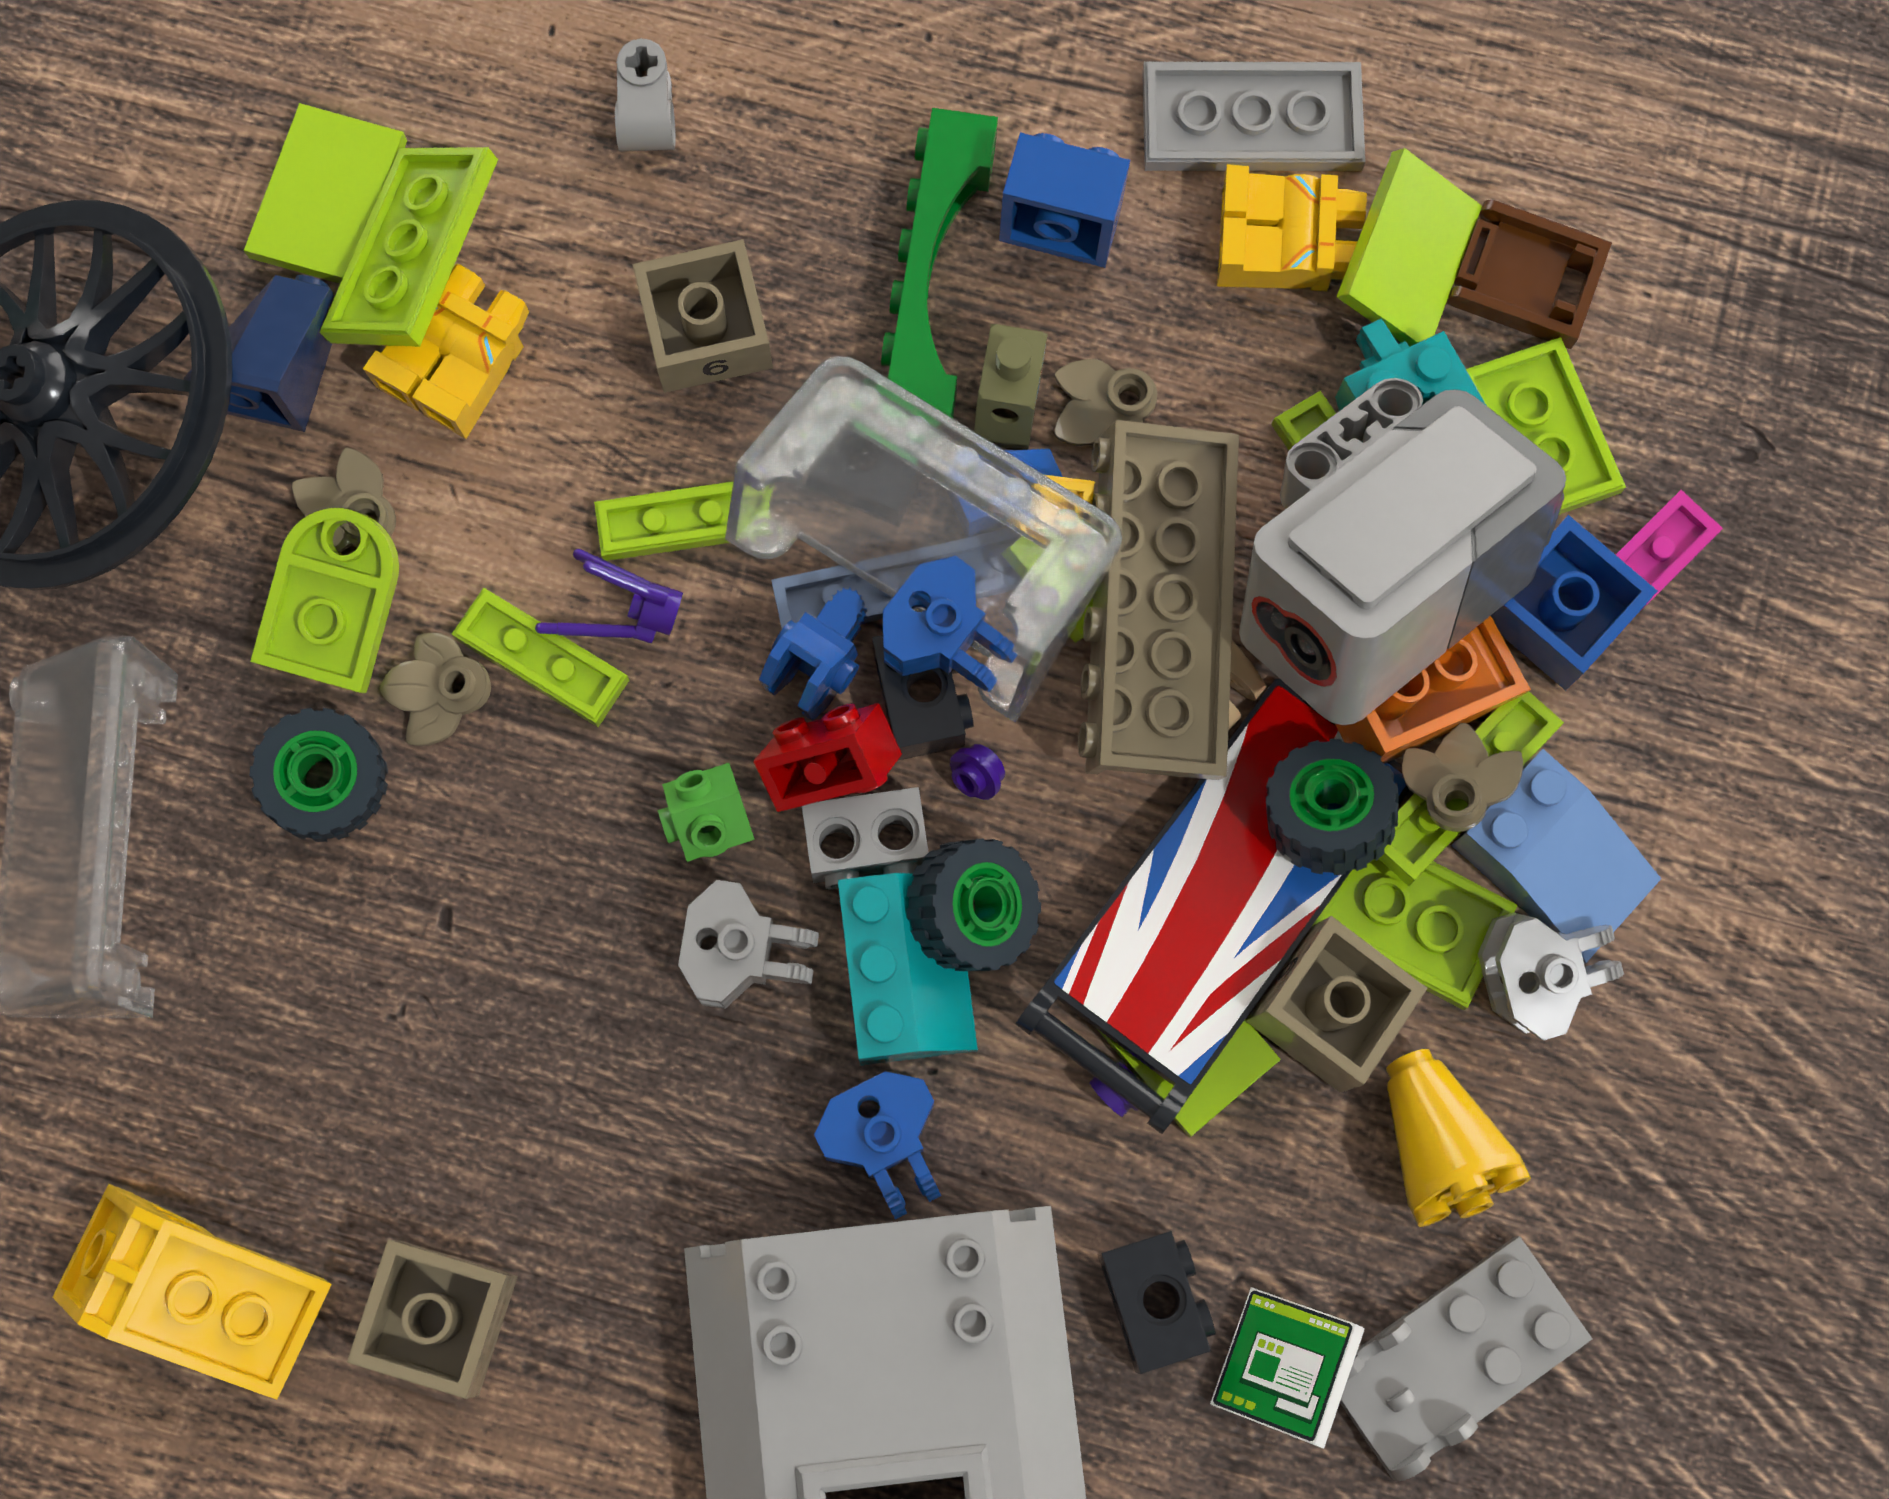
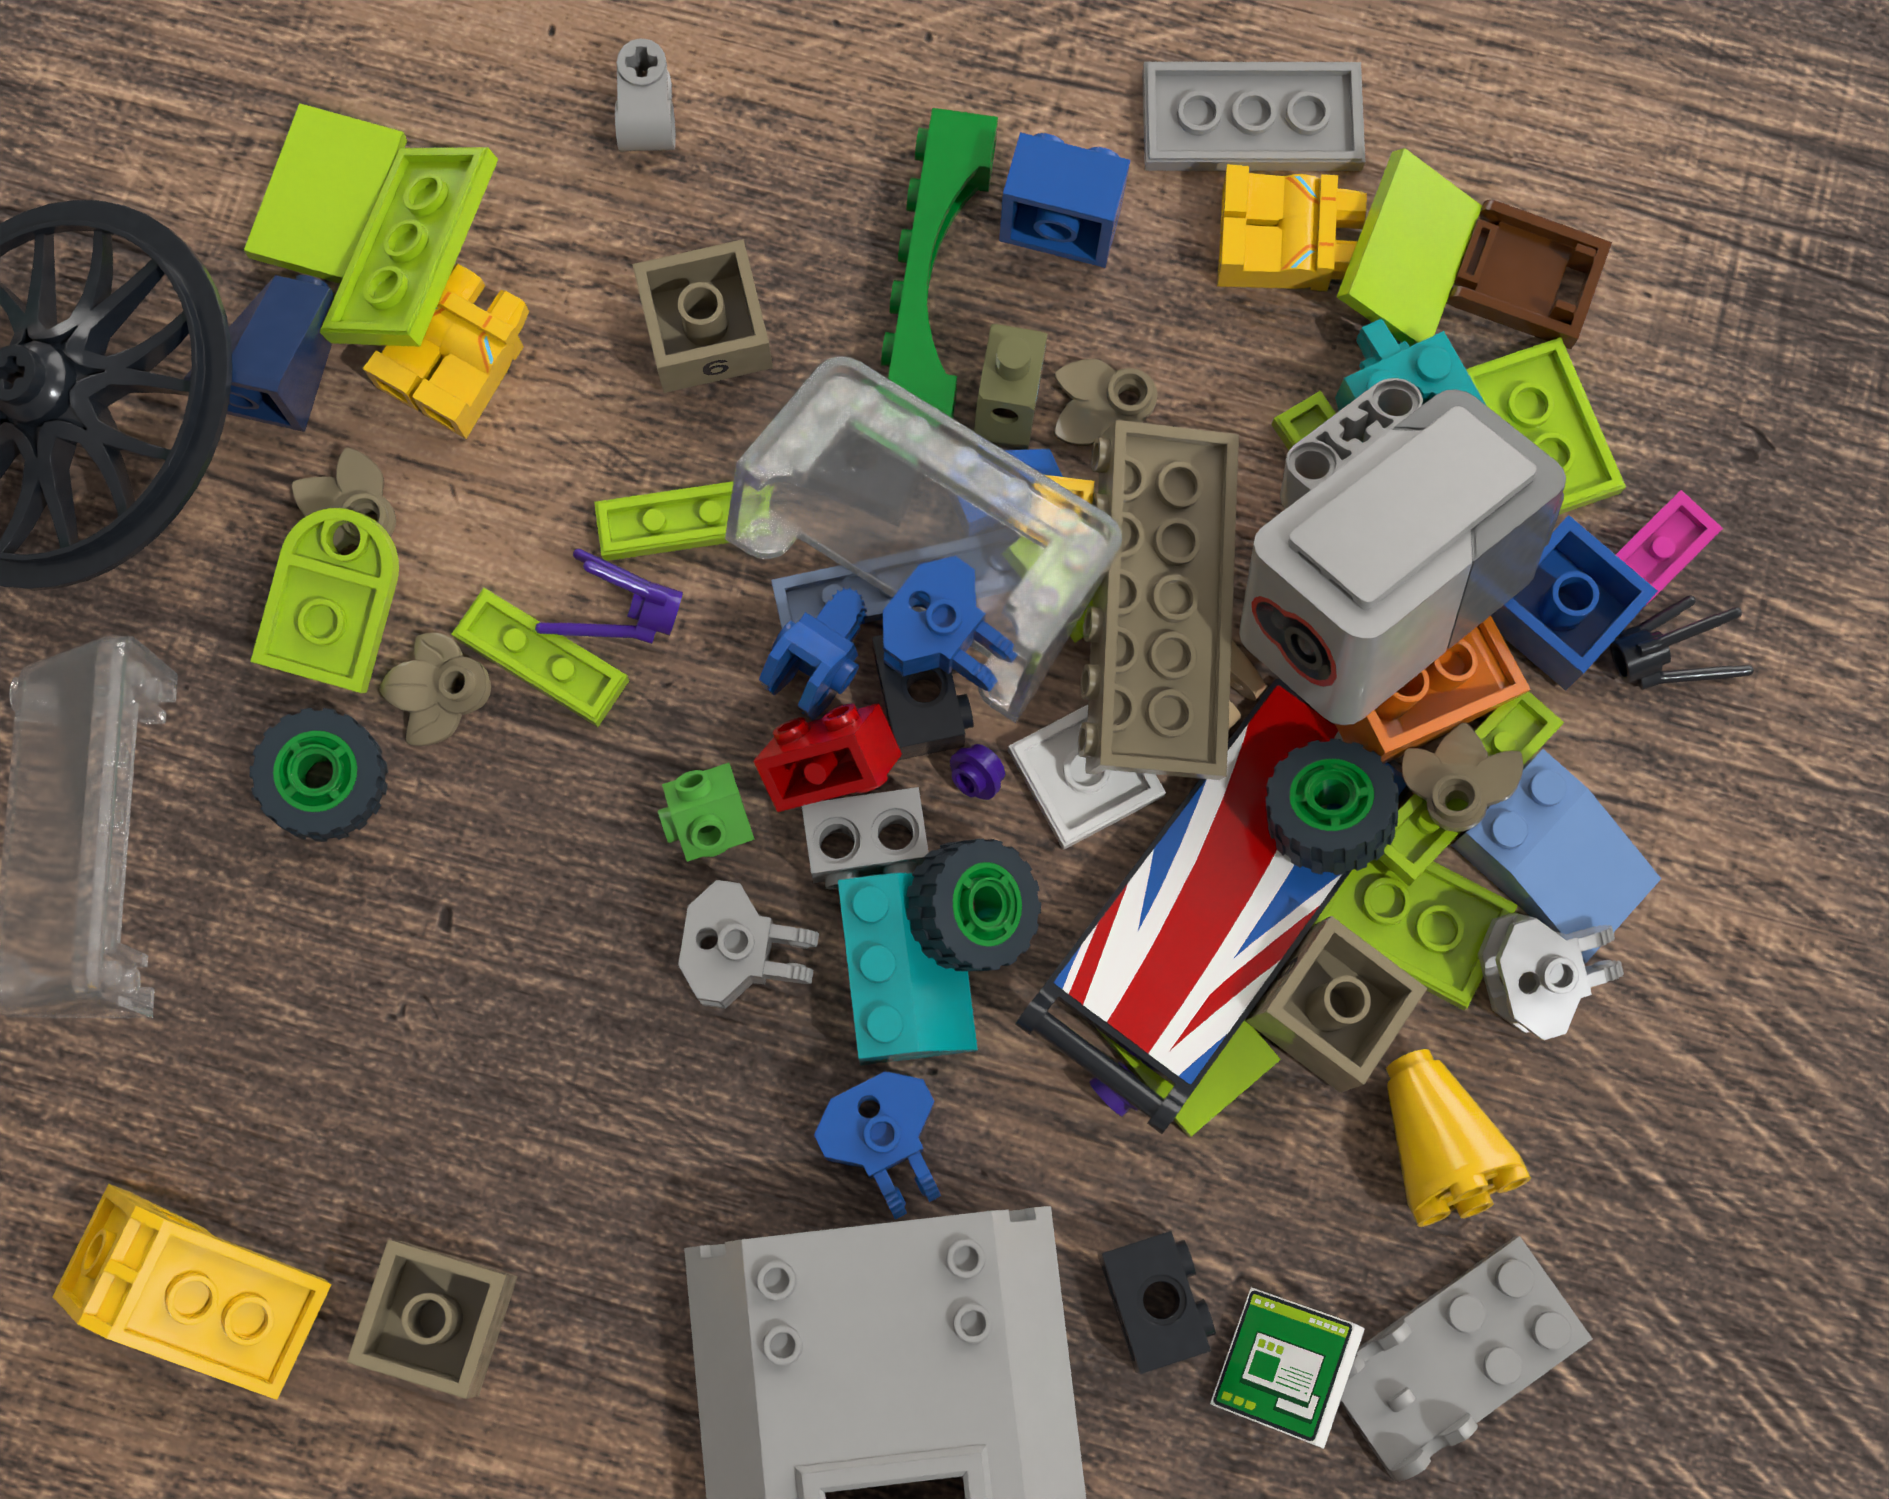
none -> white tile [1008,705,1166,850]
none -> black plant [1610,595,1754,690]

